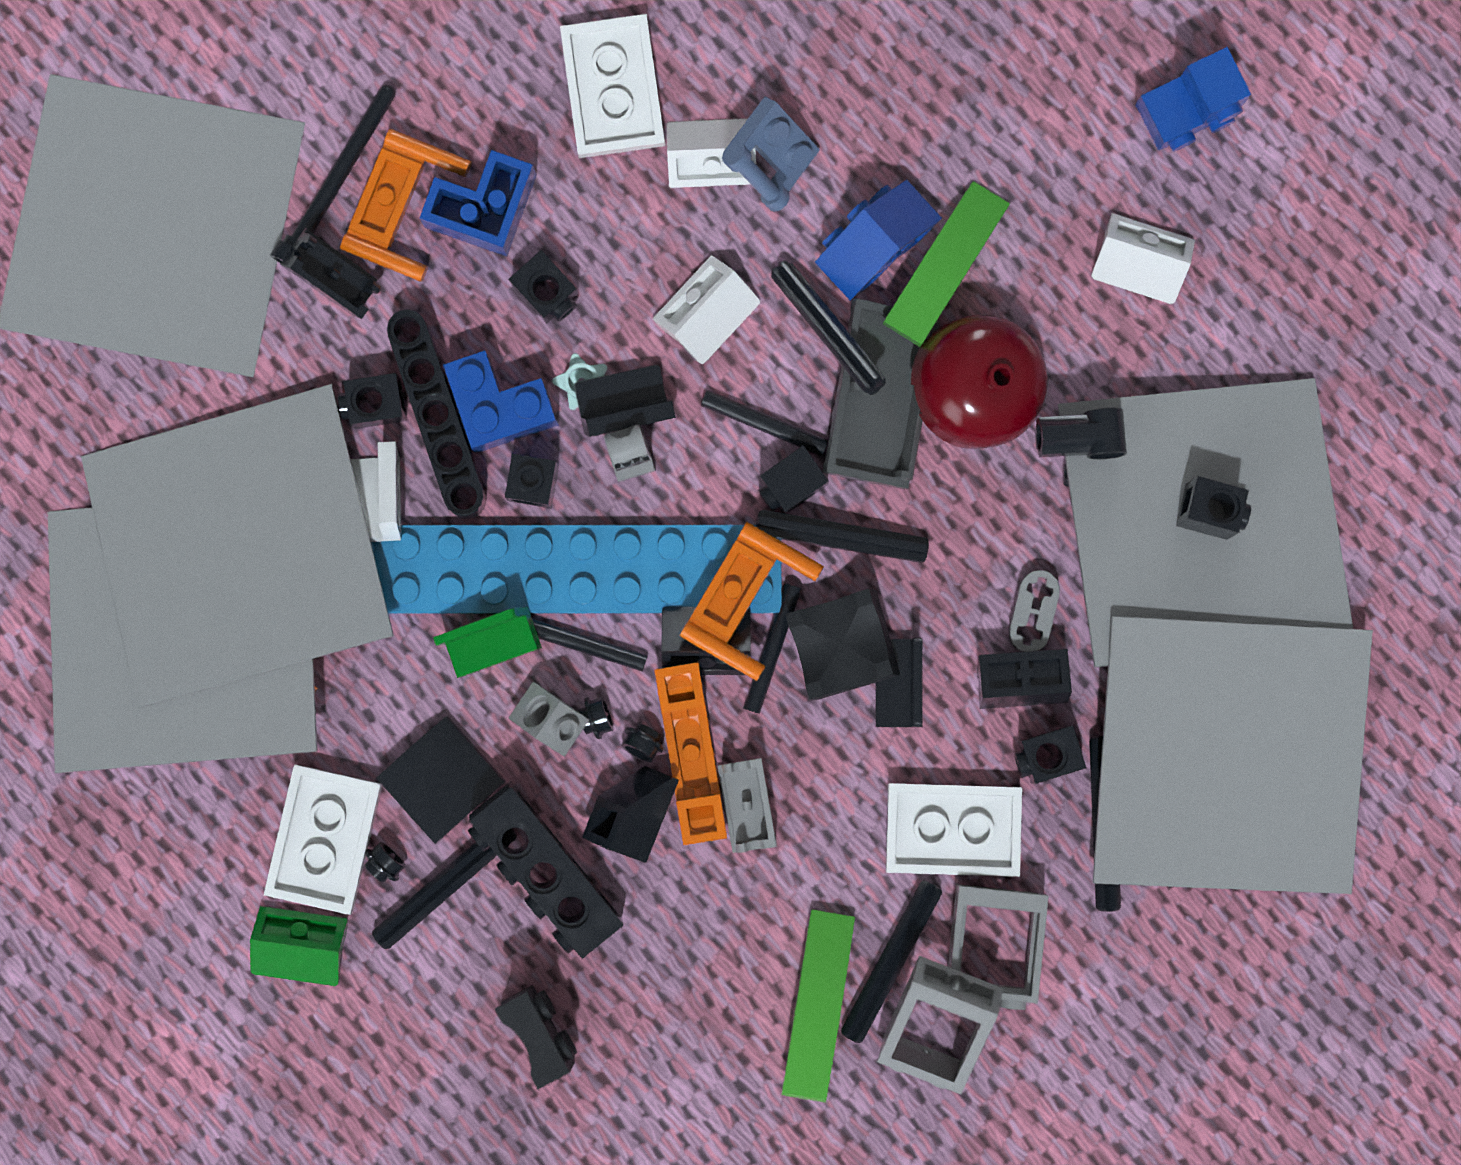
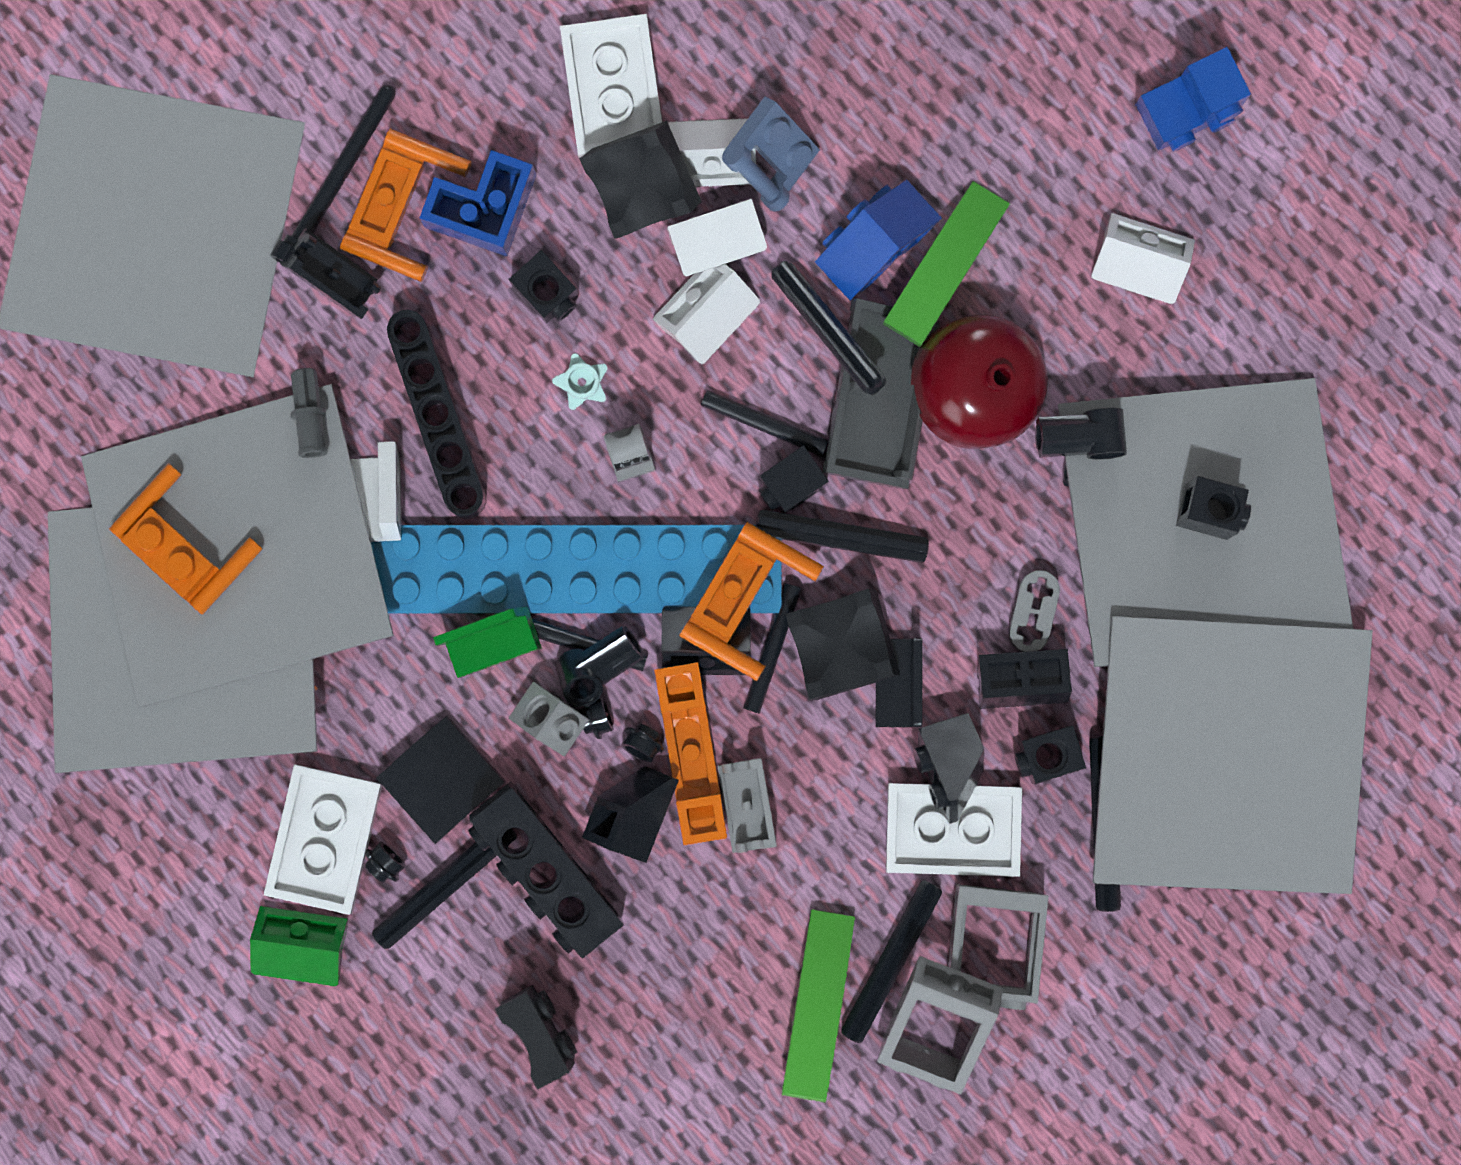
black brick [338,373,407,429] -> none
blue brick [443,351,558,453] -> none
black brick [505,454,559,509] -> none
black panel [574,365,676,437] -> none
none -> orange plate [109,463,263,615]
none -> dark grey axle [290,368,328,458]
none -> black piece [556,626,645,707]
none -> black brick [579,121,702,239]
none -> white panel [667,199,767,276]
none -> black slope [913,713,984,824]

